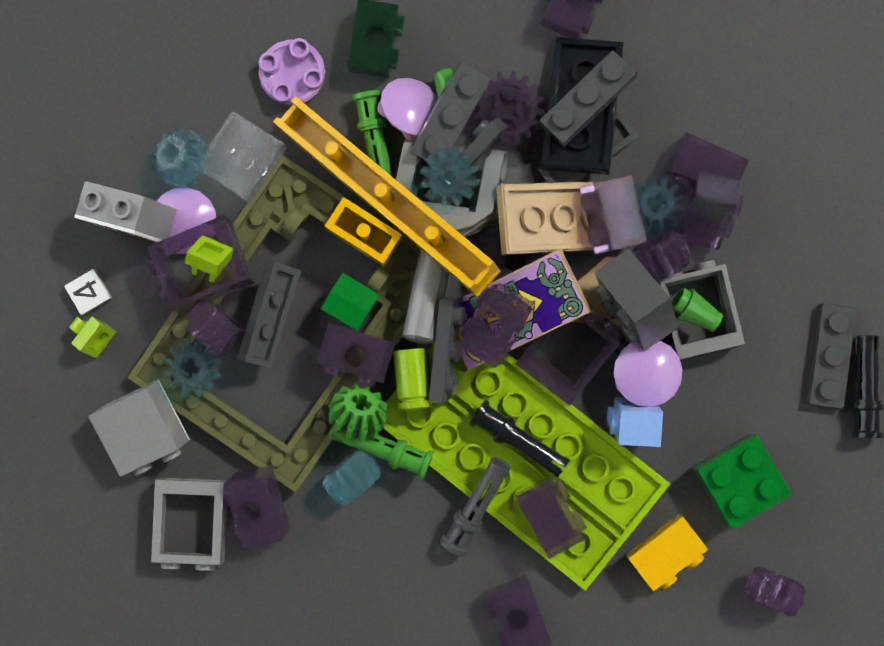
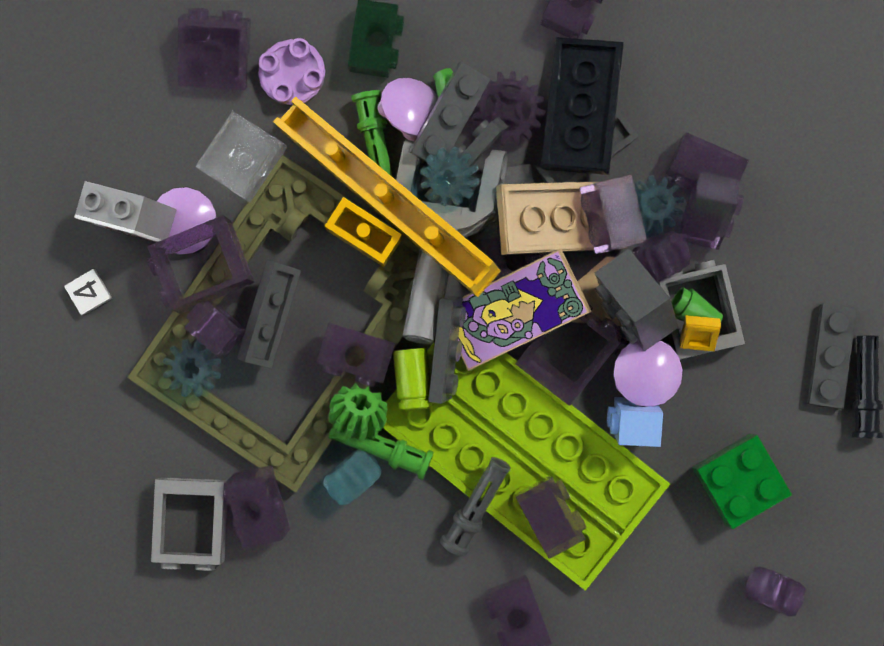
lime tile [69,316,117,358] -> none
light grey piece [88,379,190,477] -> none
clear light blue gear [150,127,210,187] -> none
lime tile [185,235,234,283] -> none
green piece [321,273,379,331] -> none
clear purple brick [459,283,536,368] -> none
black pin [468,399,569,477] -> none
dark grey plate [539,50,637,147] -> none
yellow brick [625,514,708,591] -> none
none -> clear purple plate [178,8,251,90]
none -> yellow tile [680,315,721,352]

